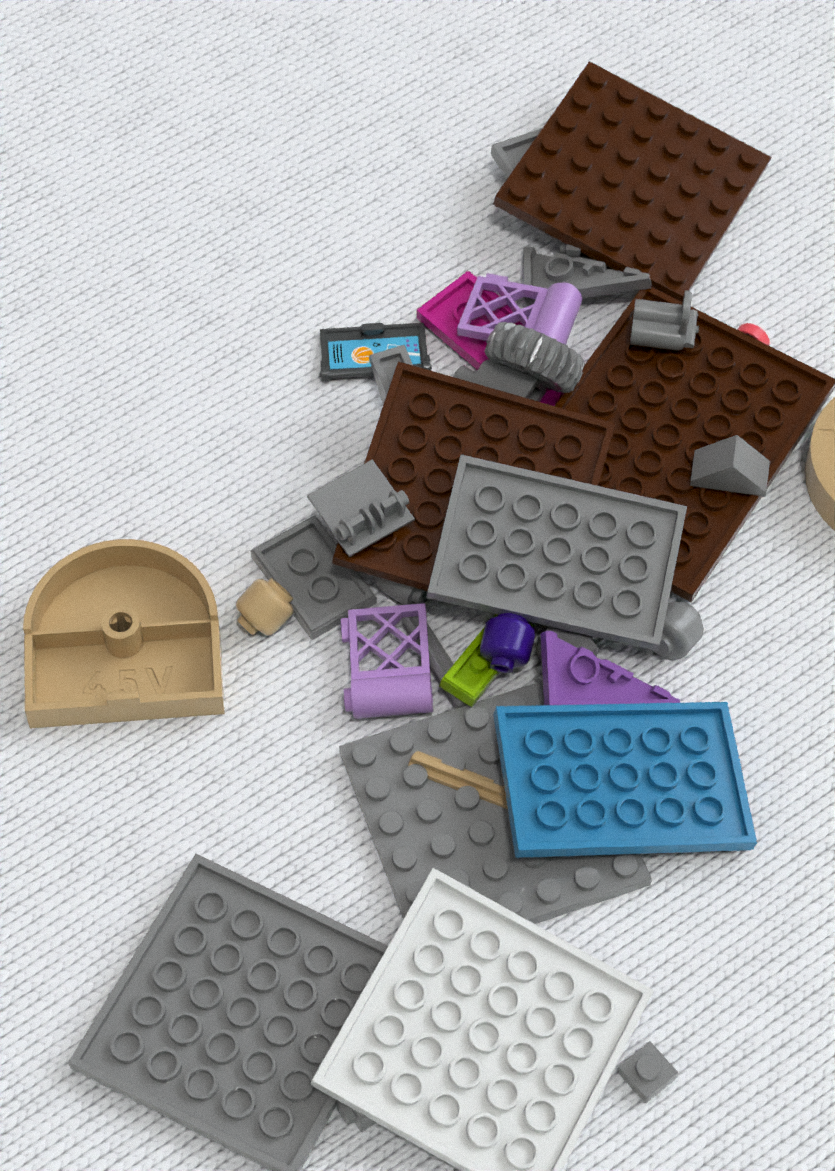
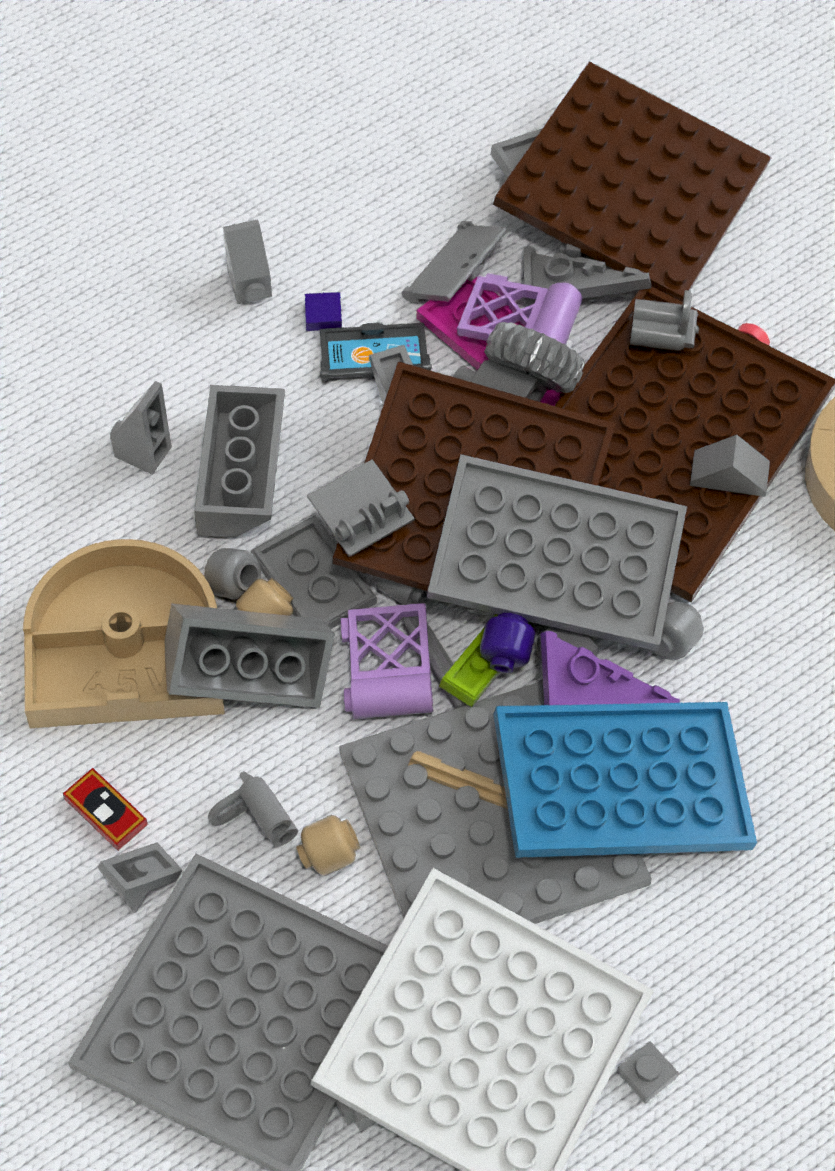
none -> tile [63,768,148,851]
none -> light grey slope [97,842,183,913]
none -> light grey slope [110,381,172,475]
none -> light grey slope [165,604,335,708]
none -> light grey slope [194,385,285,537]
none -> light grey head [204,548,261,599]
none -> light grey piece [208,771,298,847]
none -> light grey slope [223,219,272,304]
none -> tan head [296,815,360,876]
none -> dark purple tile [305,292,342,331]
none -> light grey door [401,221,507,302]

